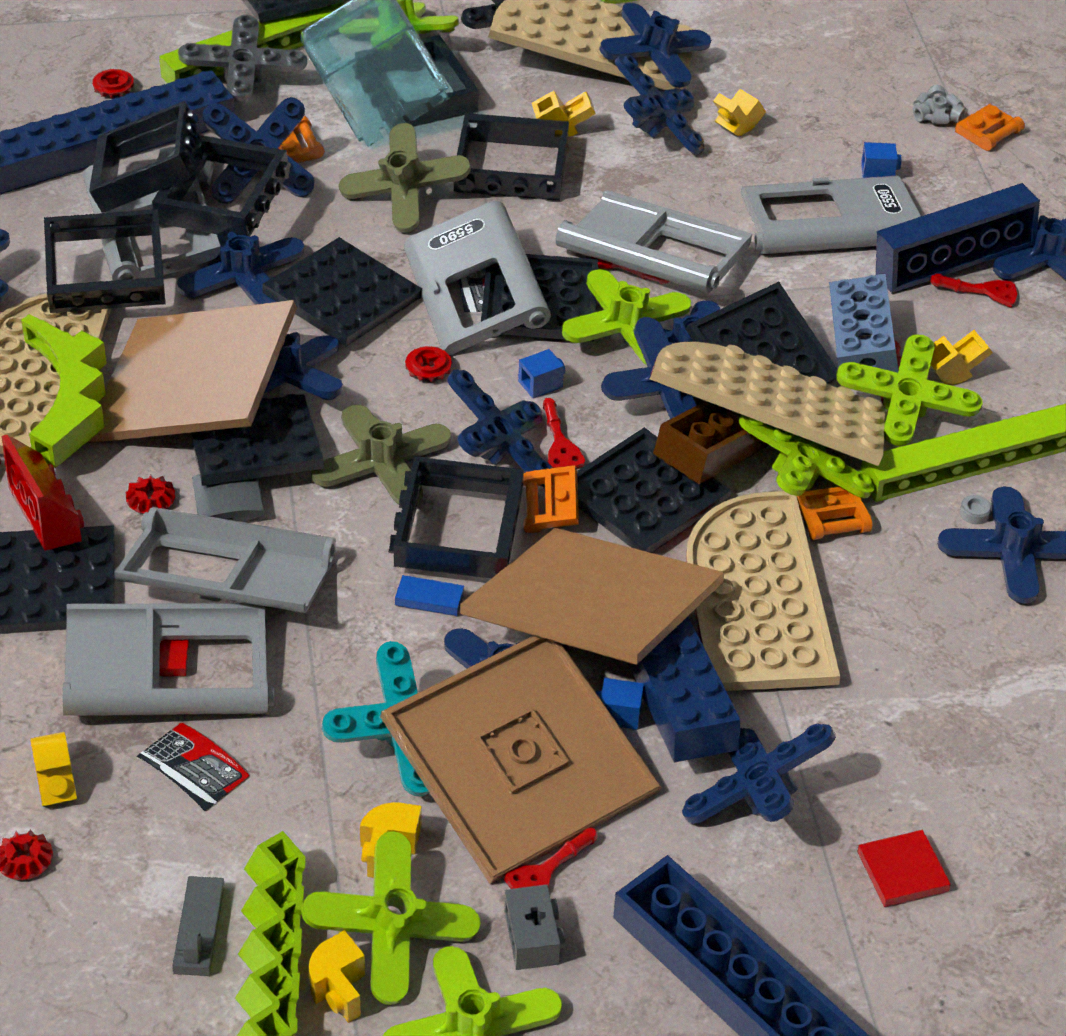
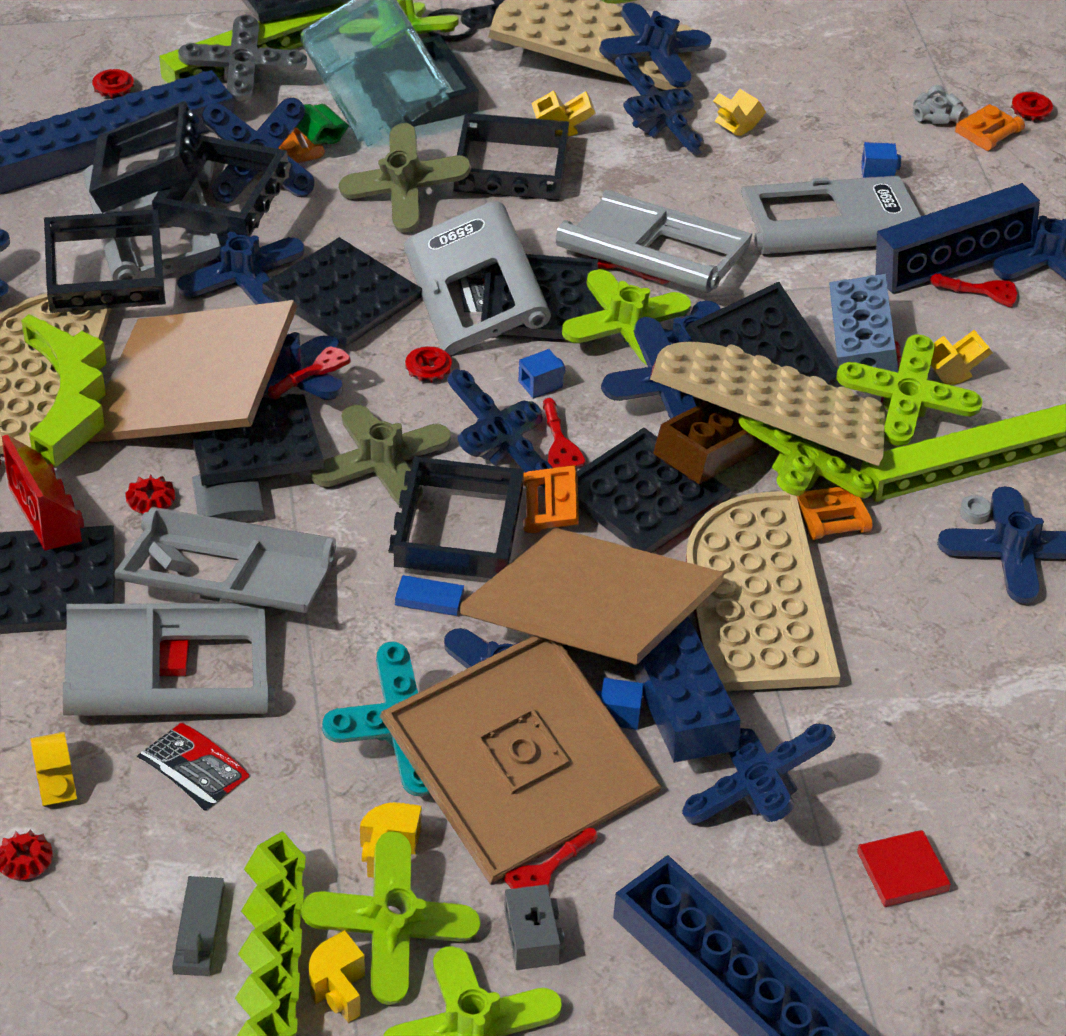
none -> light grey tile [148,541,192,573]
none -> red piece [268,346,351,399]
none -> green brick [296,104,349,144]
none -> black tyre [426,8,475,41]
none -> red gear [1011,92,1053,121]

